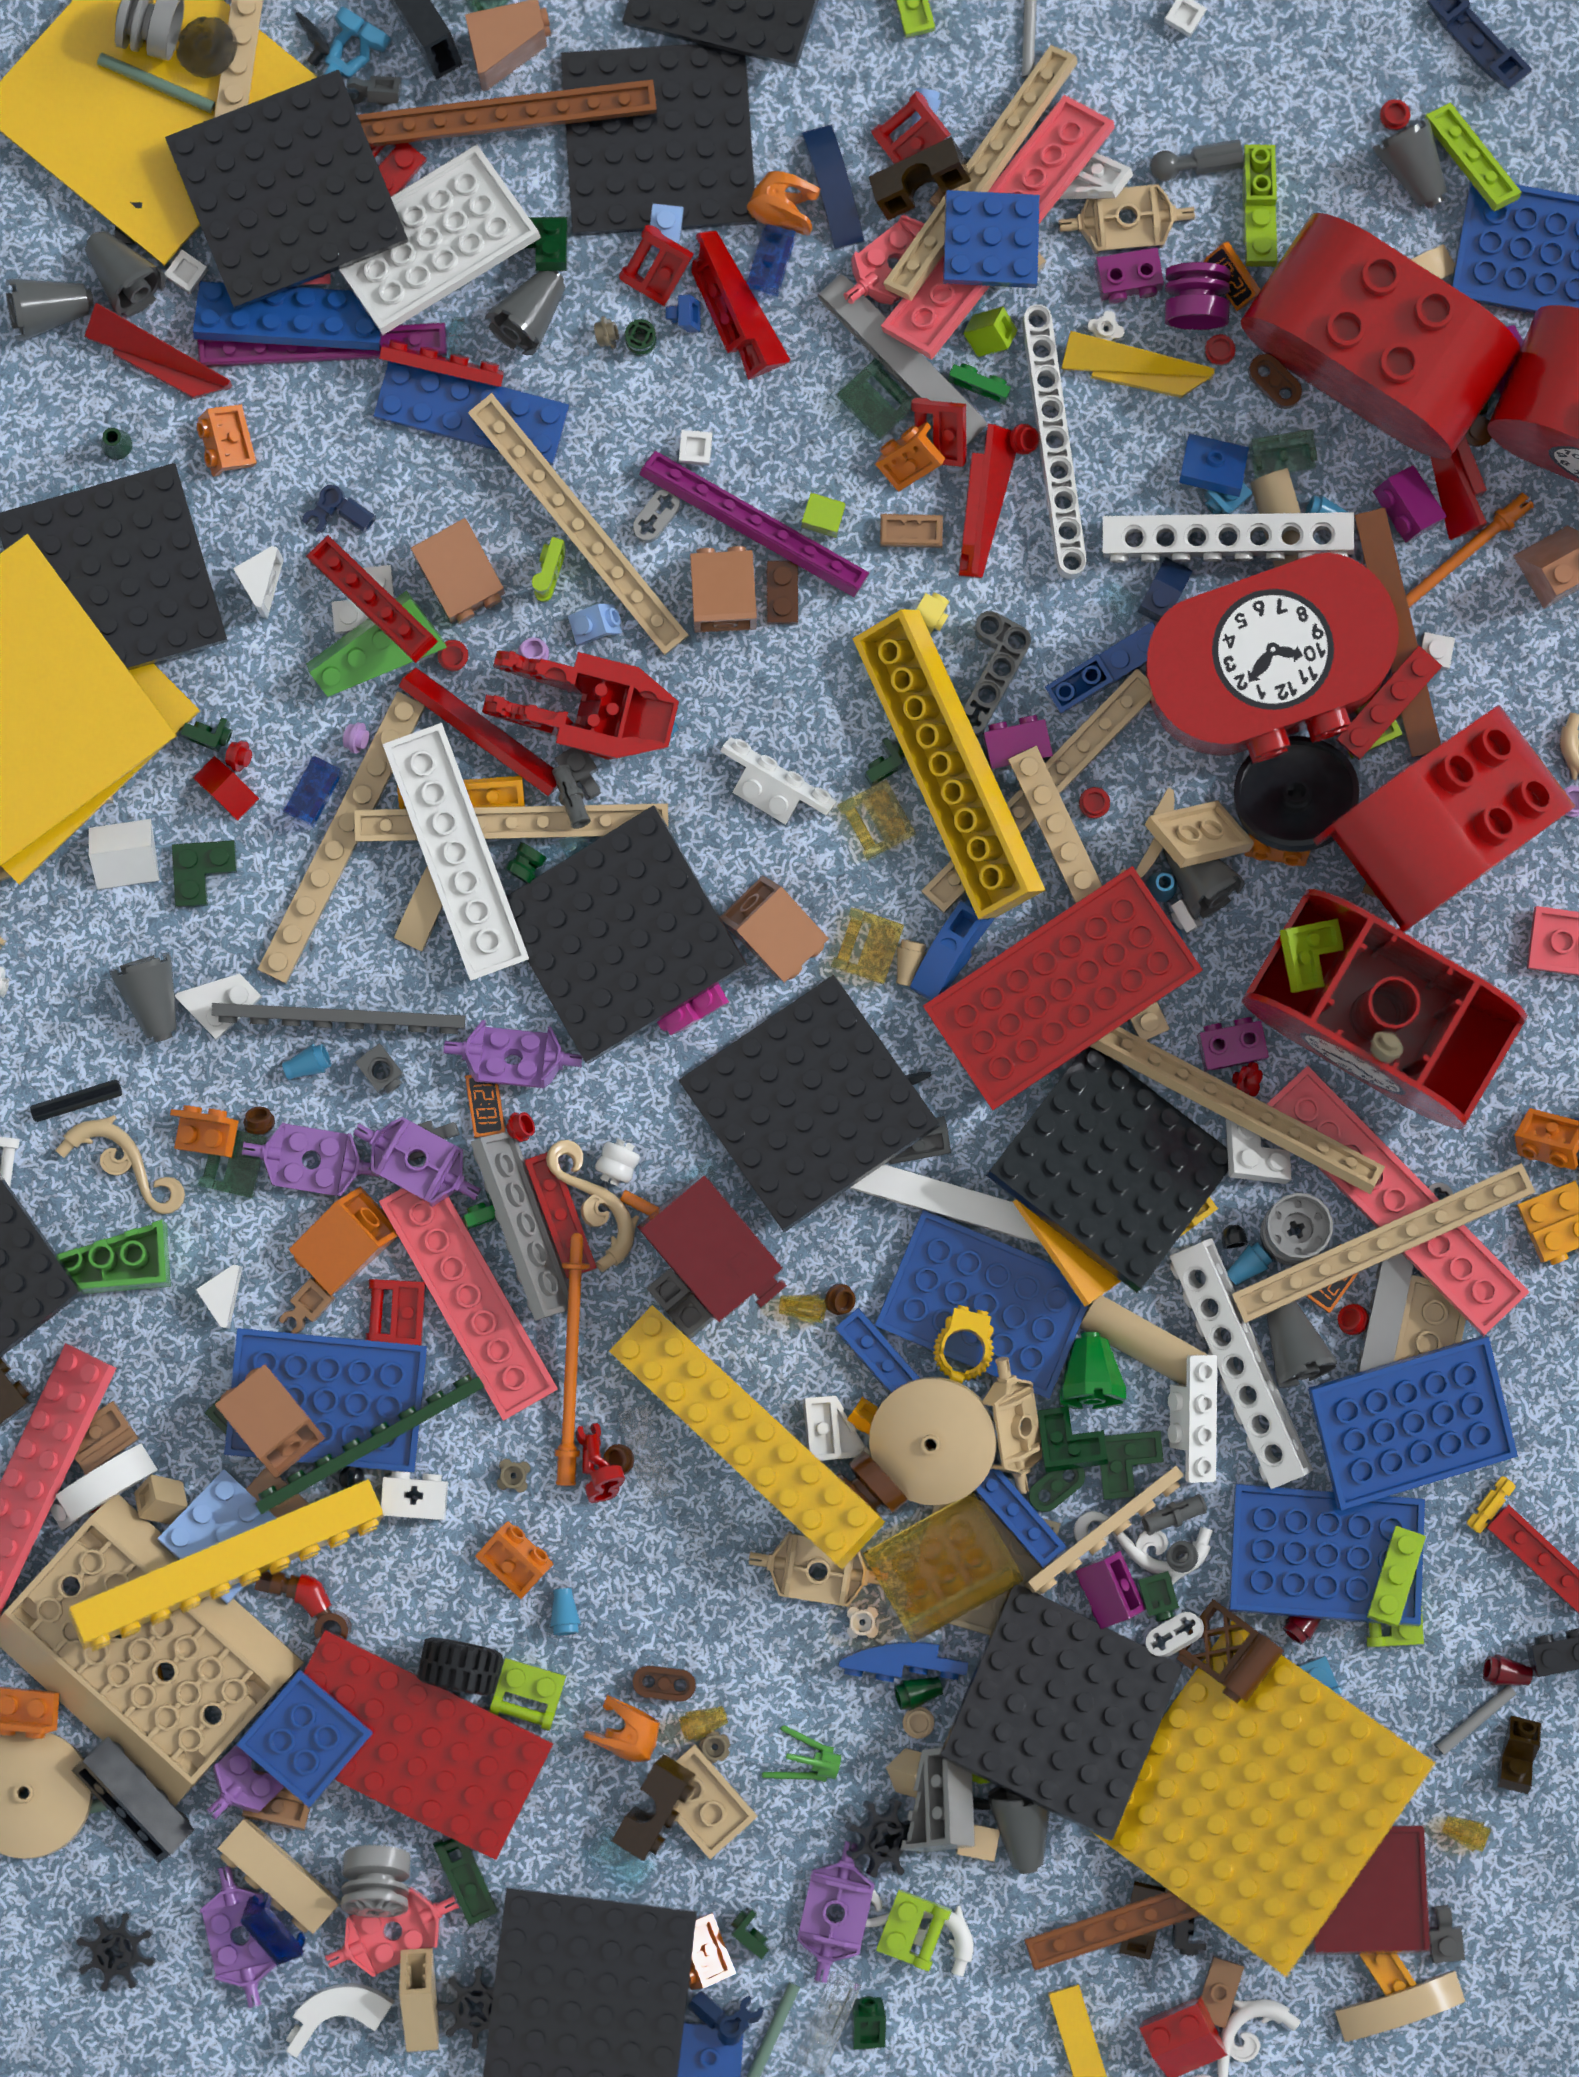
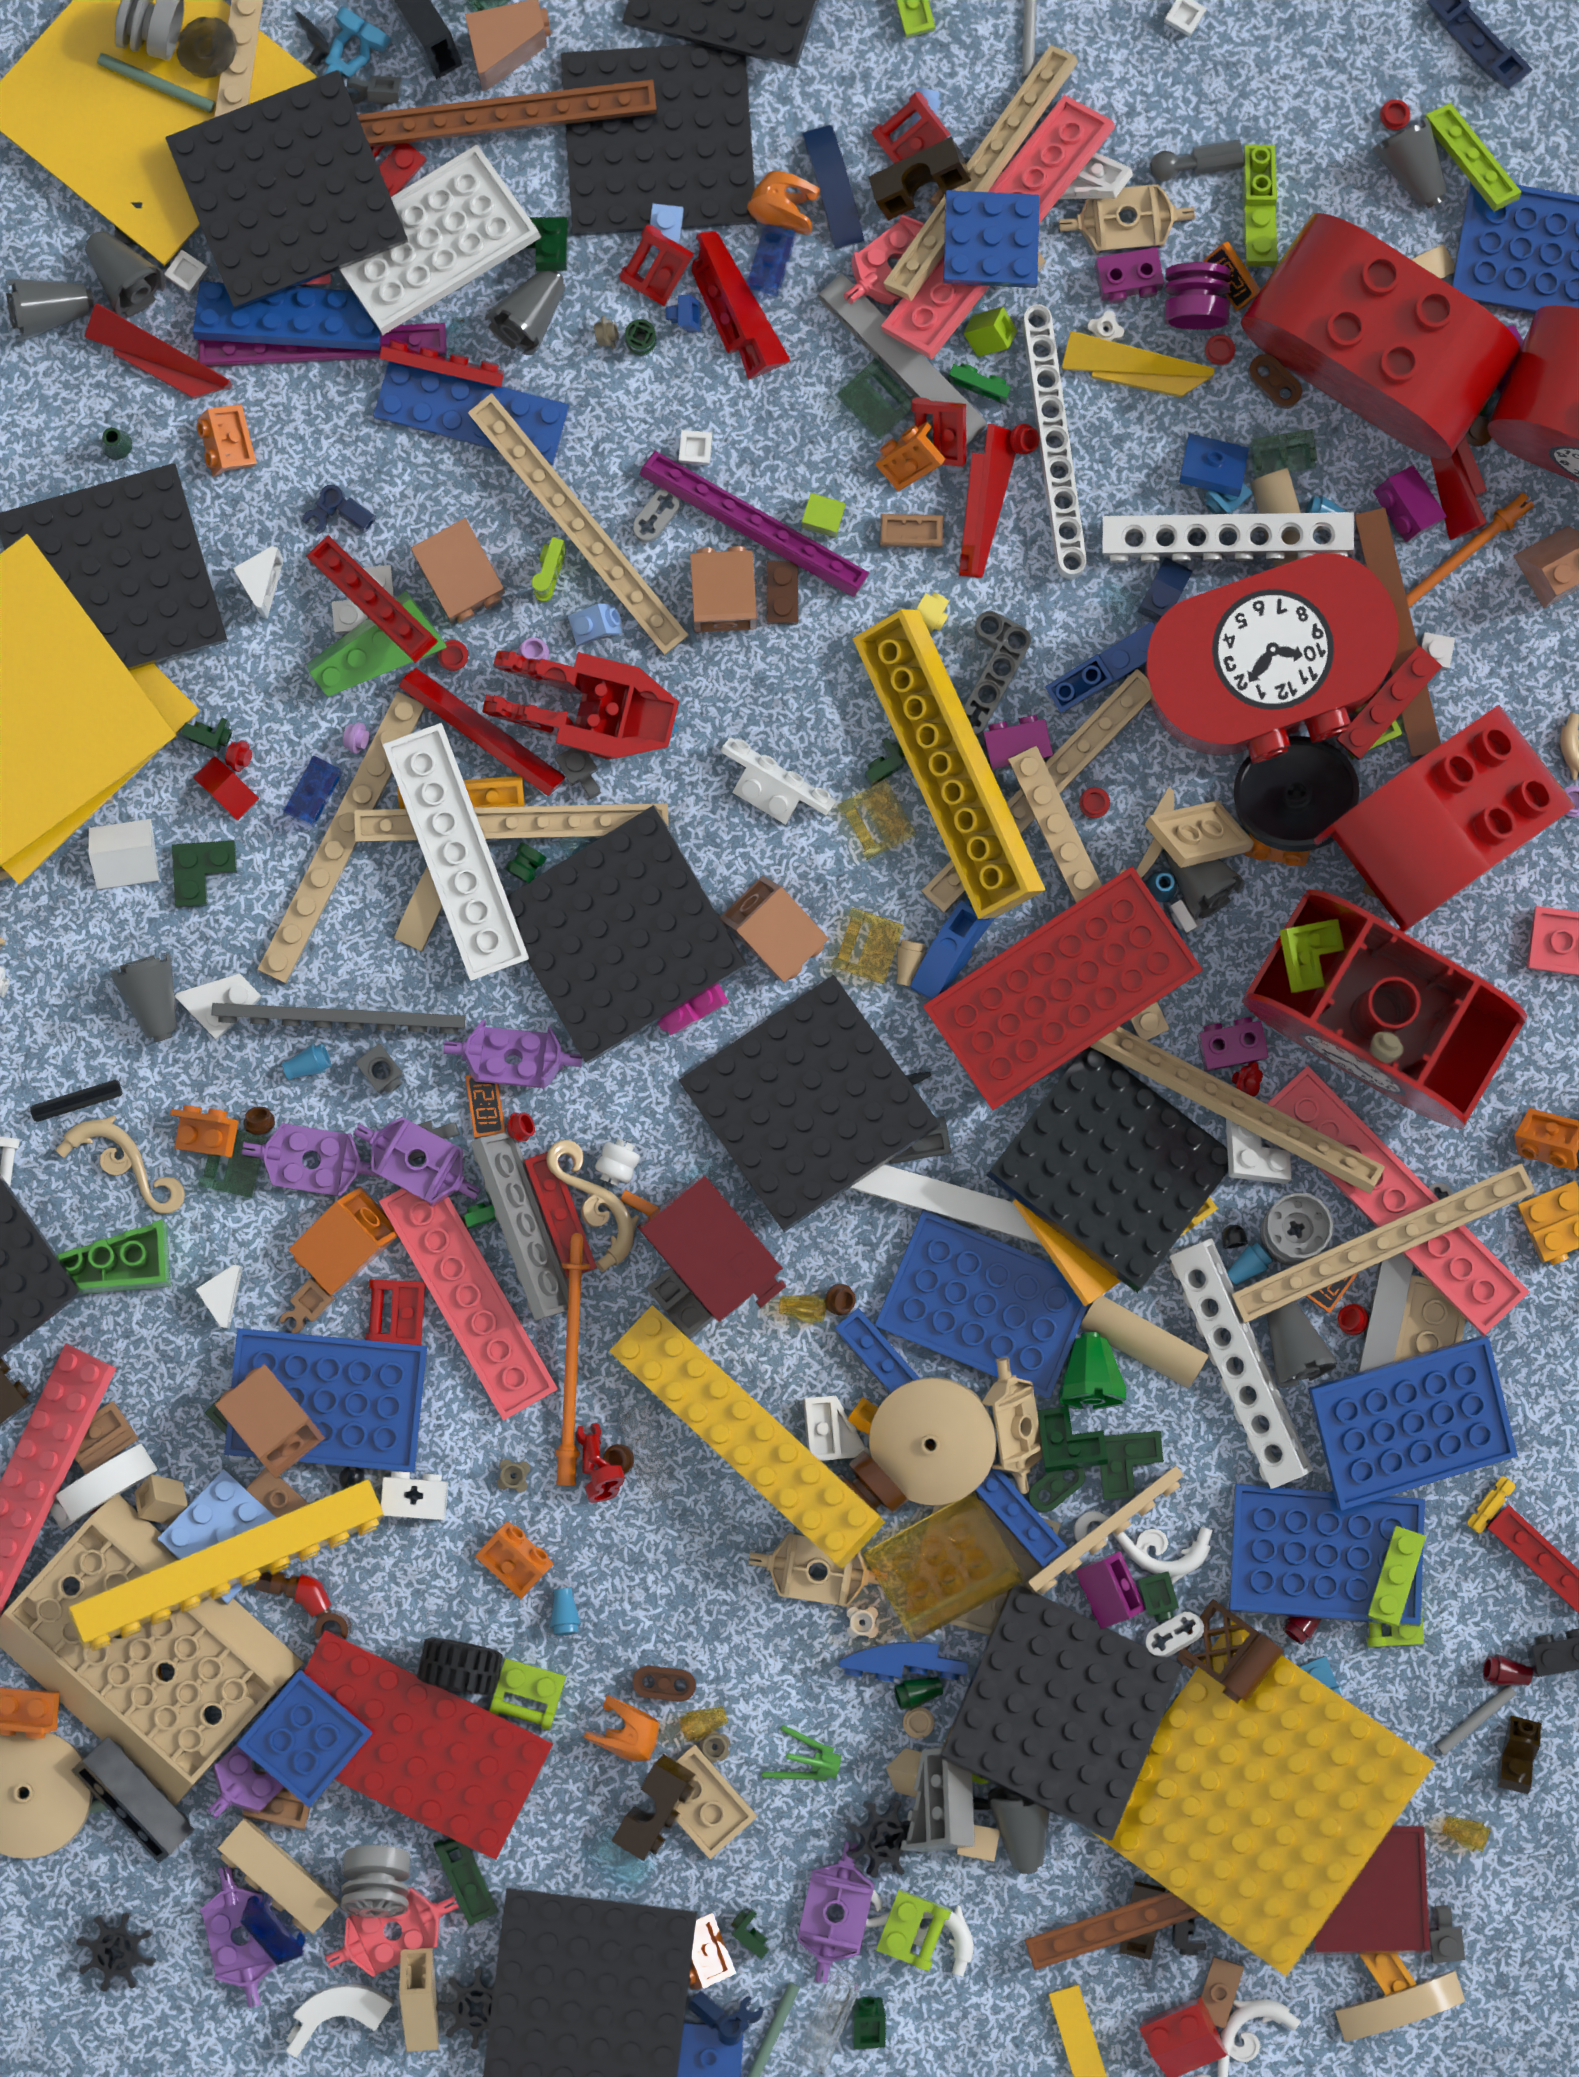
dark green plate [255,1374,485,1514] -> none
dark grey pin [552,764,591,829] -> none
yellow piece [933,1305,994,1384] -> none
dark grey pin [1142,1494,1207,1535] -> none
dark grey plate [1166,1541,1198,1573] -> none
white bracket [1167,1355,1217,1483] -> none

